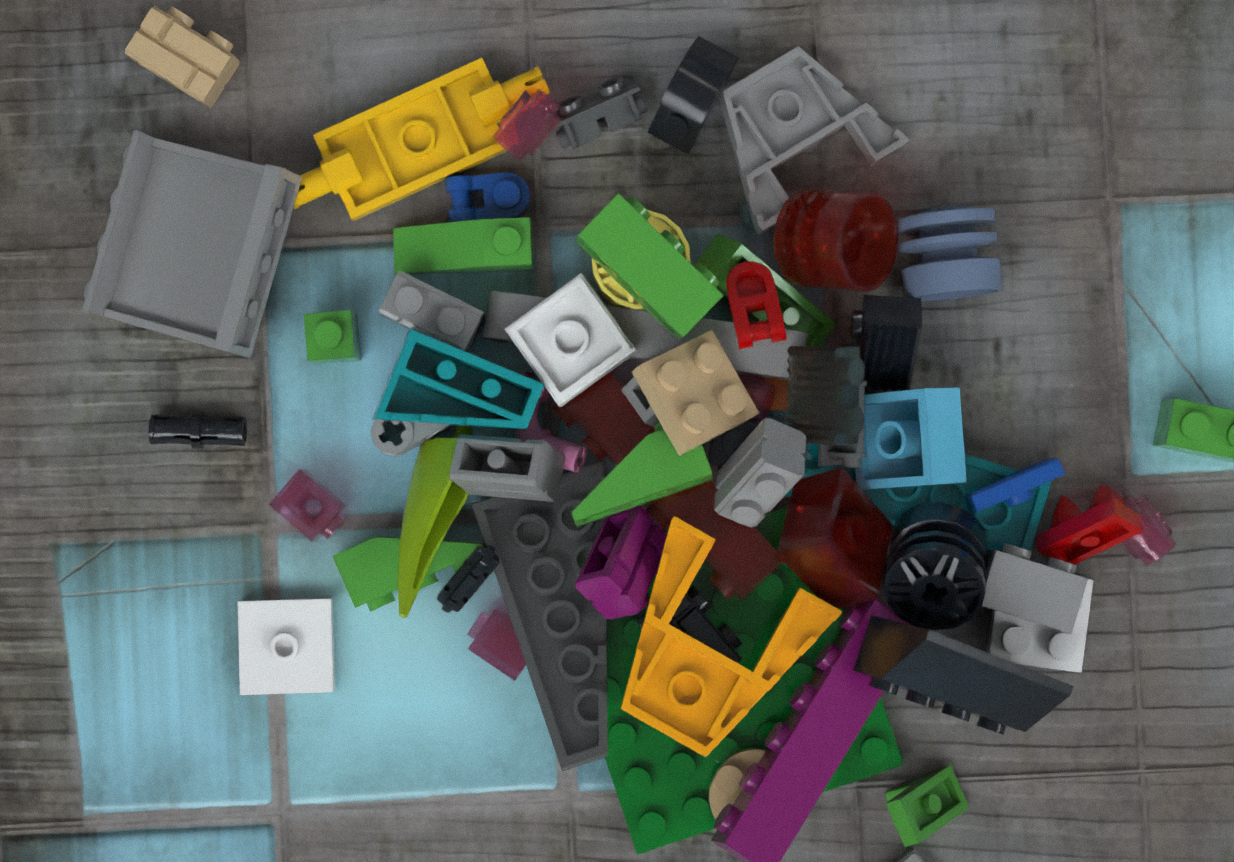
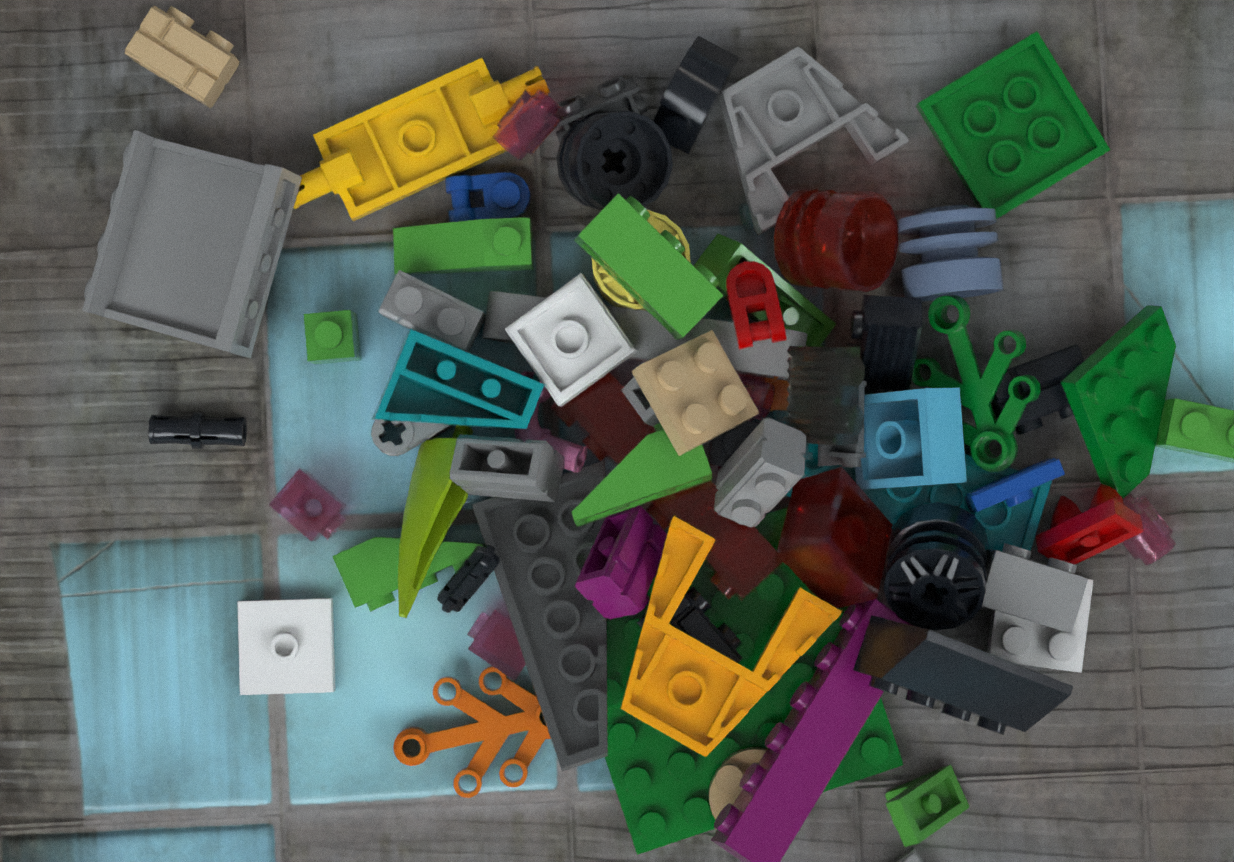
none -> orange plant [393,666,551,798]
none -> black wheel [556,111,673,210]
none -> green plant [912,295,1041,472]
none -> green plate [916,31,1110,220]
none -> black brick [992,344,1084,435]
none -> green plate [1061,305,1176,499]

